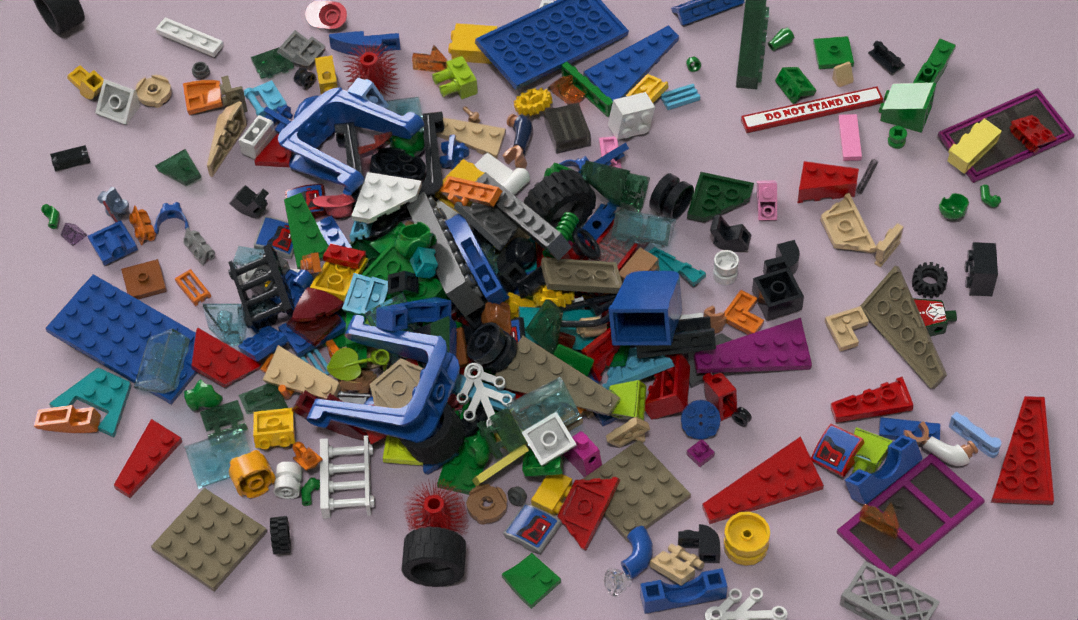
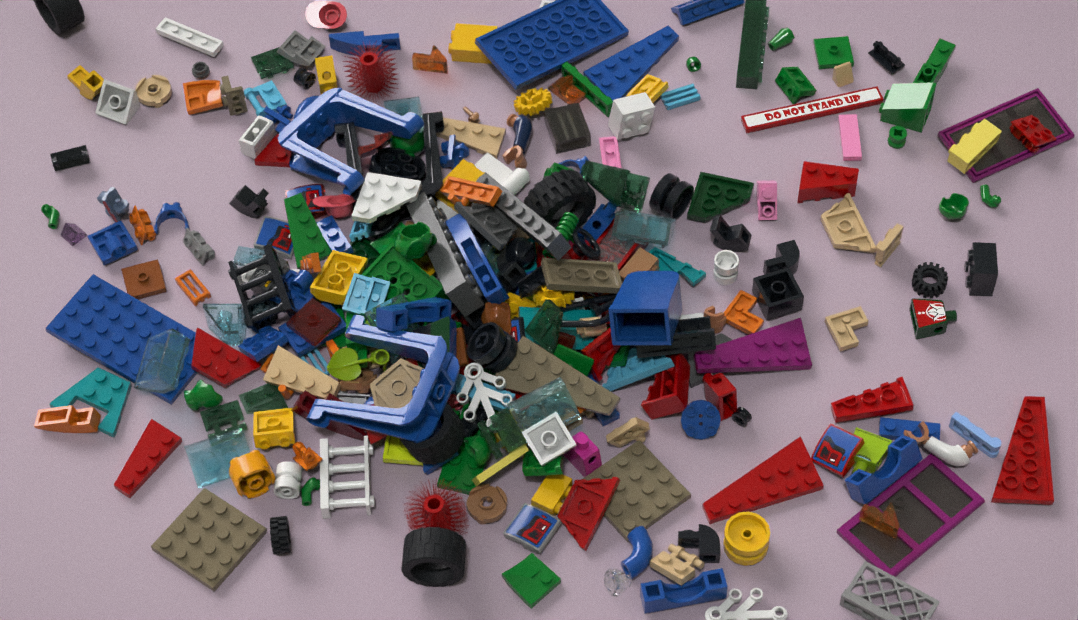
clear green wing [155,149,202,186] -> none
tan wedge [207,101,247,177] -> none
dark red brick [292,287,344,322] -> none
red plate [323,243,366,269] -> none
light blue brick [348,78,389,109] -> none
black brick [388,271,418,297] -> none
teal brick [410,247,438,279] -> none
lime brick [432,56,478,99] -> none
dark grey plate [507,486,527,506] -> none
blue plate [578,142,629,177] -> none
lime torso [609,380,647,420] -> none
magenta tile [686,439,715,467] -> none
black piece [856,157,879,196] -> none
dark tan wing [860,266,947,389] -> none

